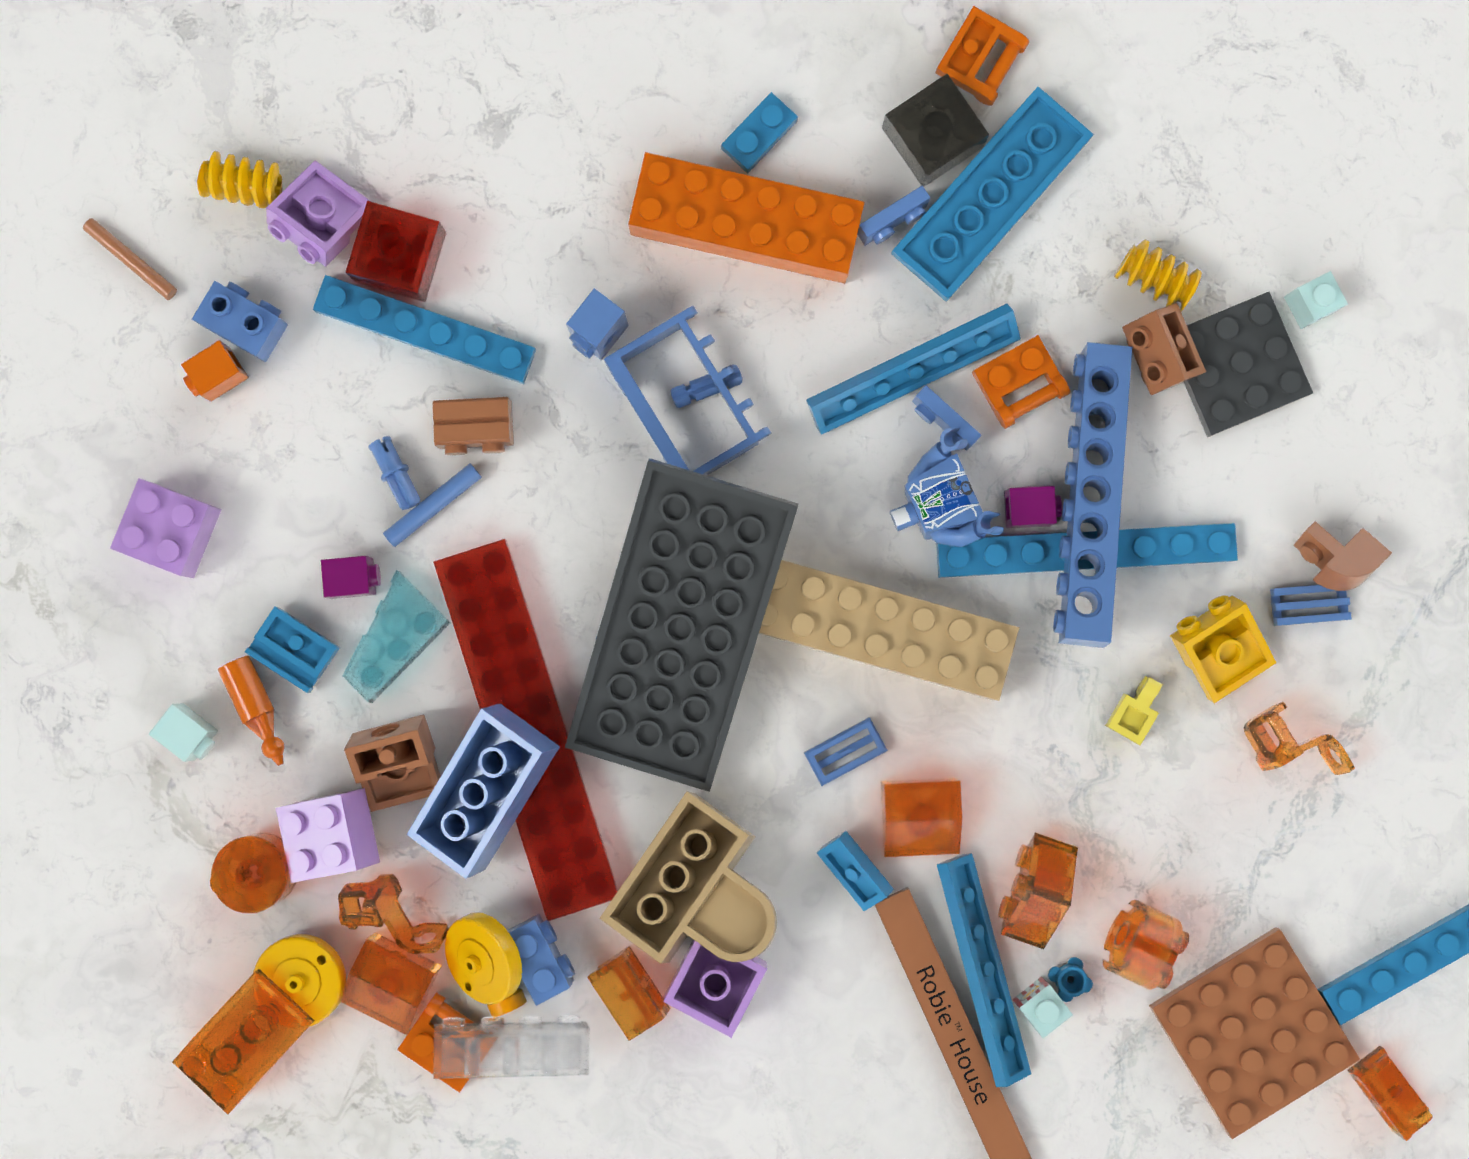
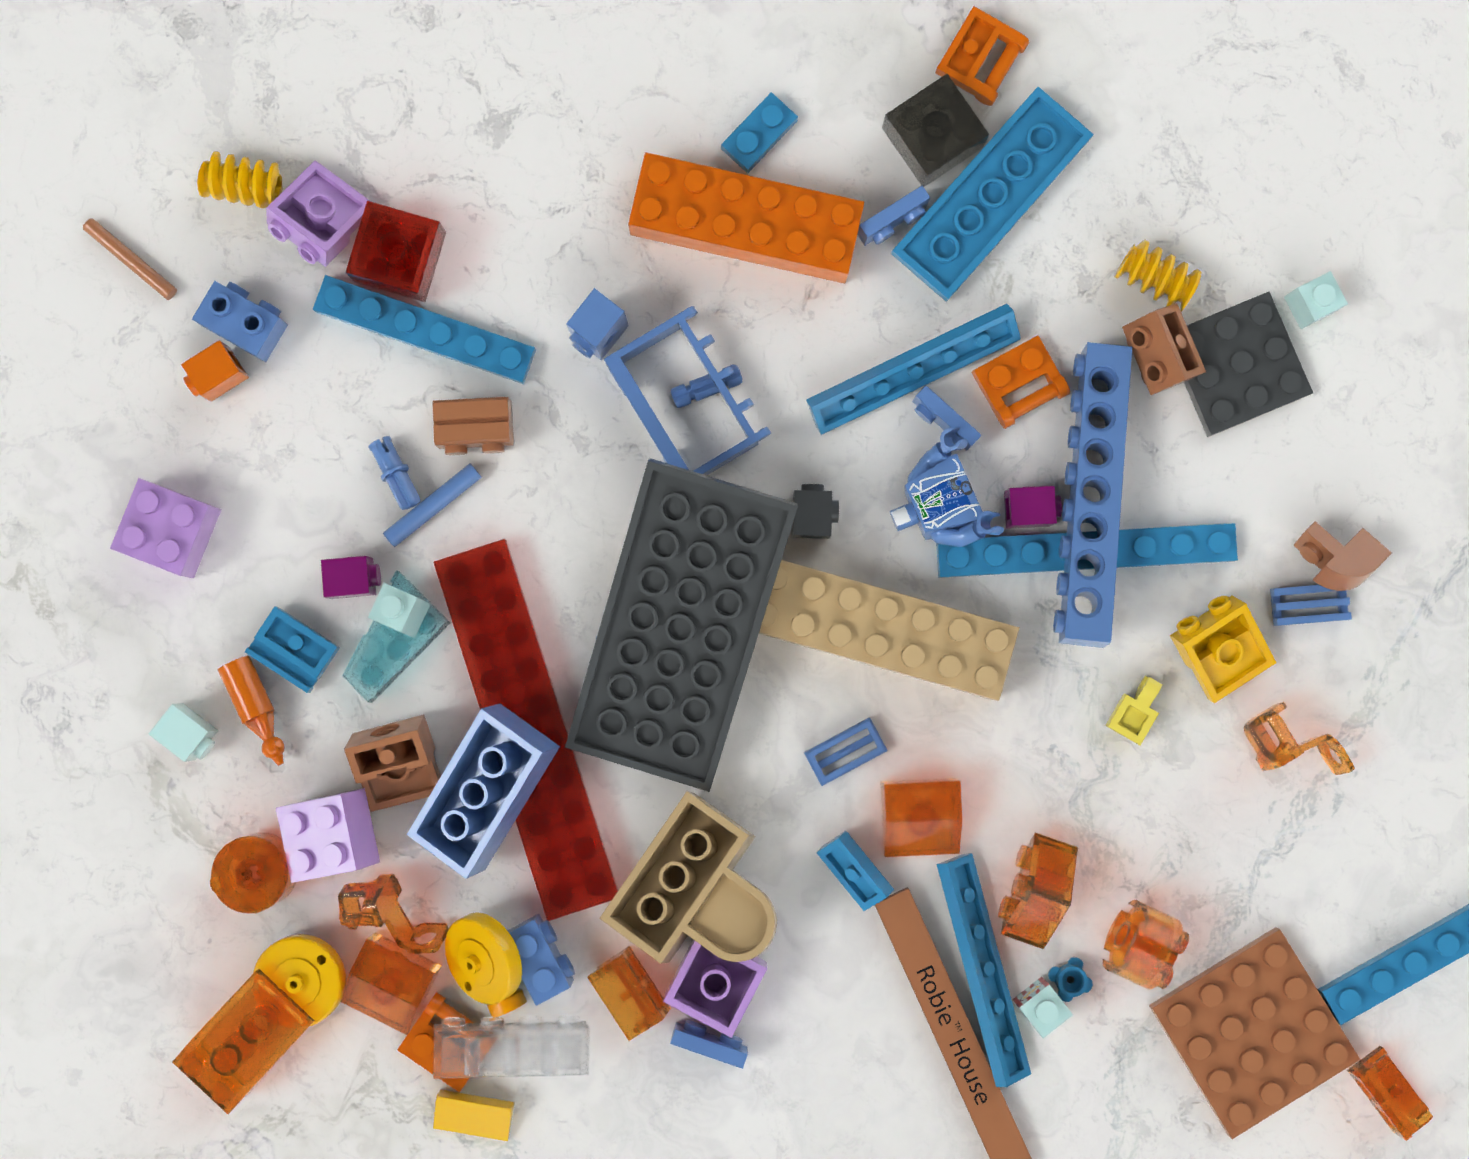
none -> light aqua brick [368,583,430,639]
none -> yellow slope [433,1090,515,1141]
none -> medium blue plate [670,1020,748,1069]
none -> dark grey brick [792,484,839,539]

